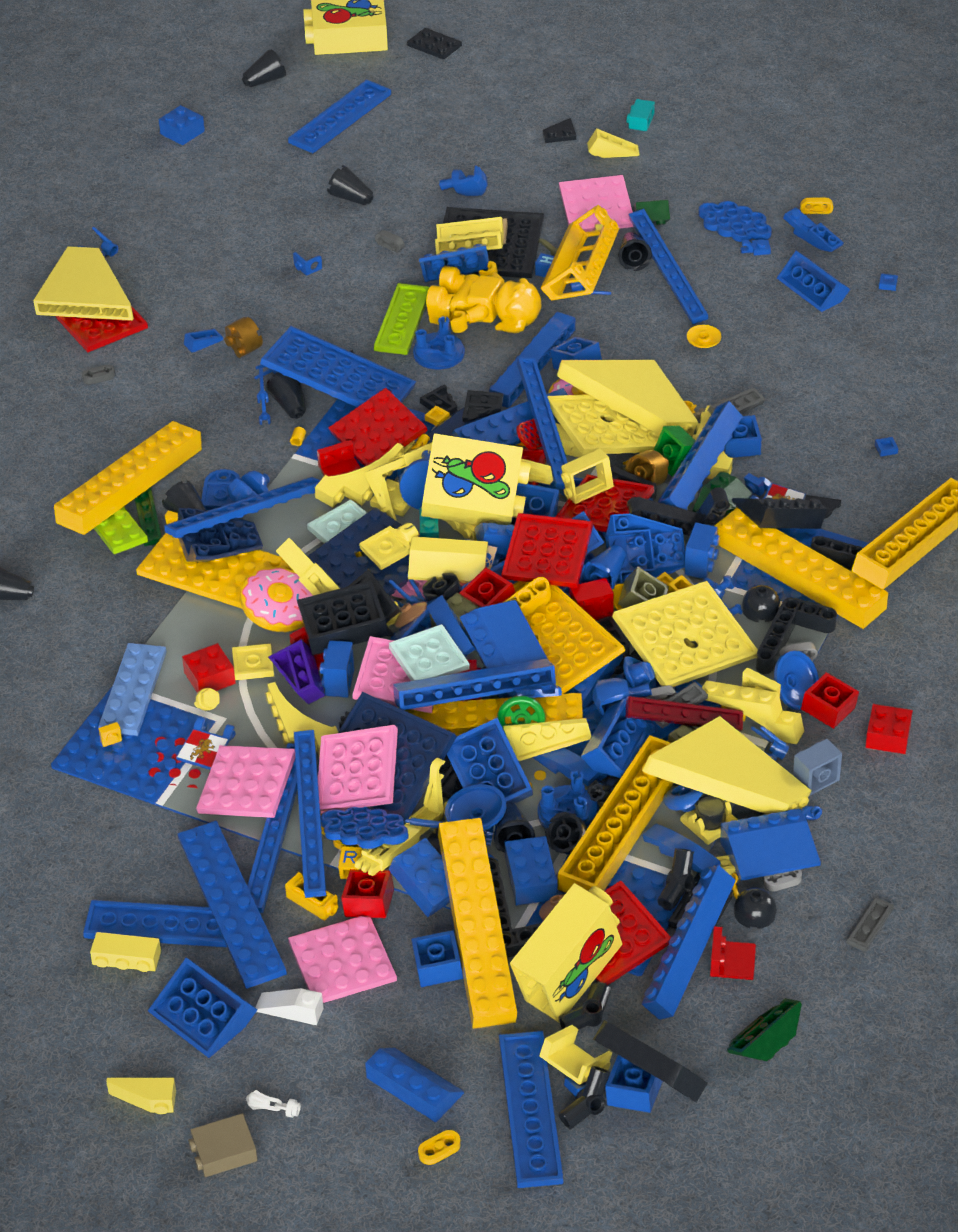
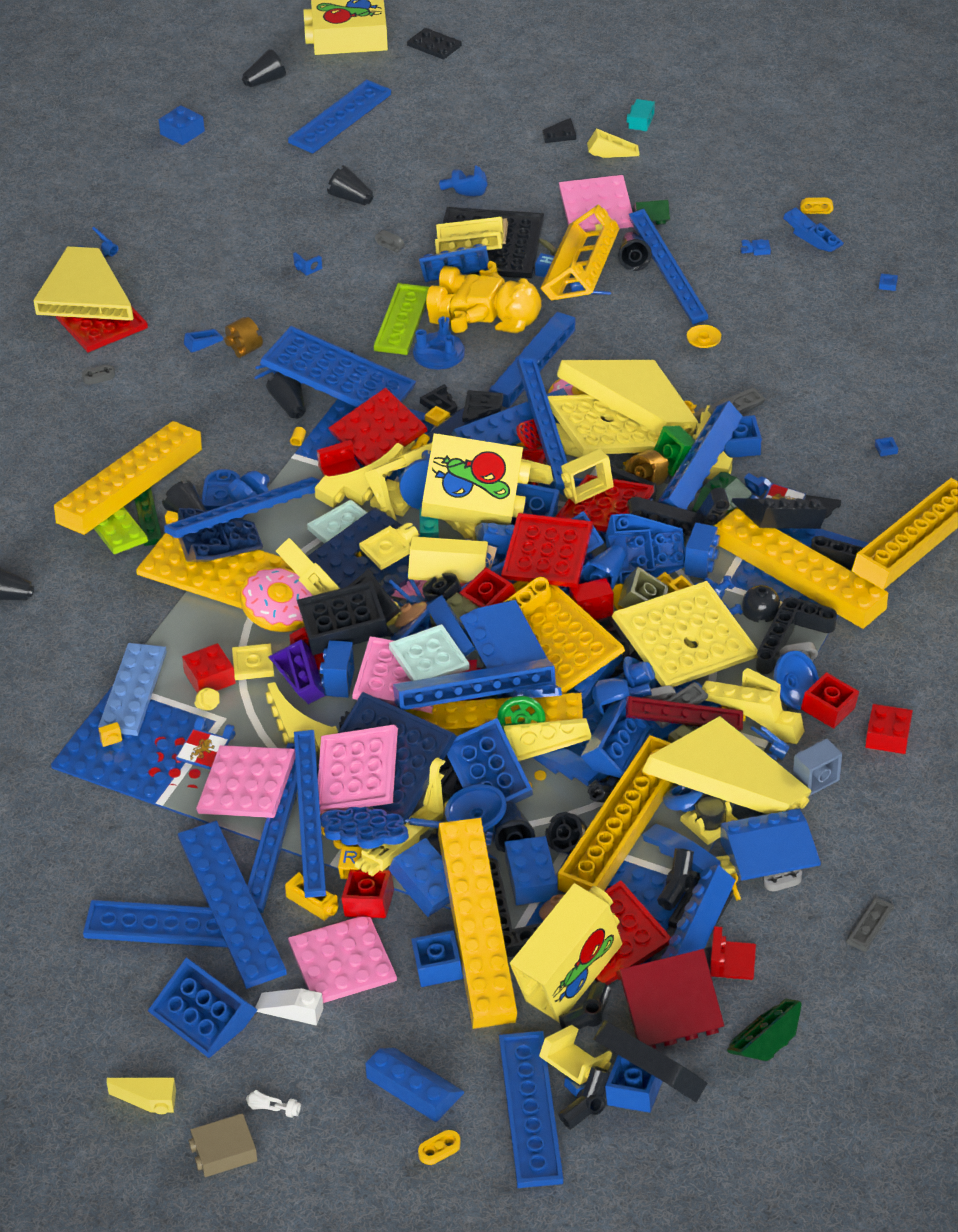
light yellow brick [90,932,161,972] -> none
blue flag [257,368,271,425] -> none
blue piece [538,770,599,829] -> none
blue brick [550,336,602,370] -> none
blue plate [699,201,772,242] -> none
black cylinder [734,887,777,929] -> none
blue slope [777,251,850,312] -> none
blue arm [800,806,822,820] -> none
none -> dark red panel [616,949,724,1049]

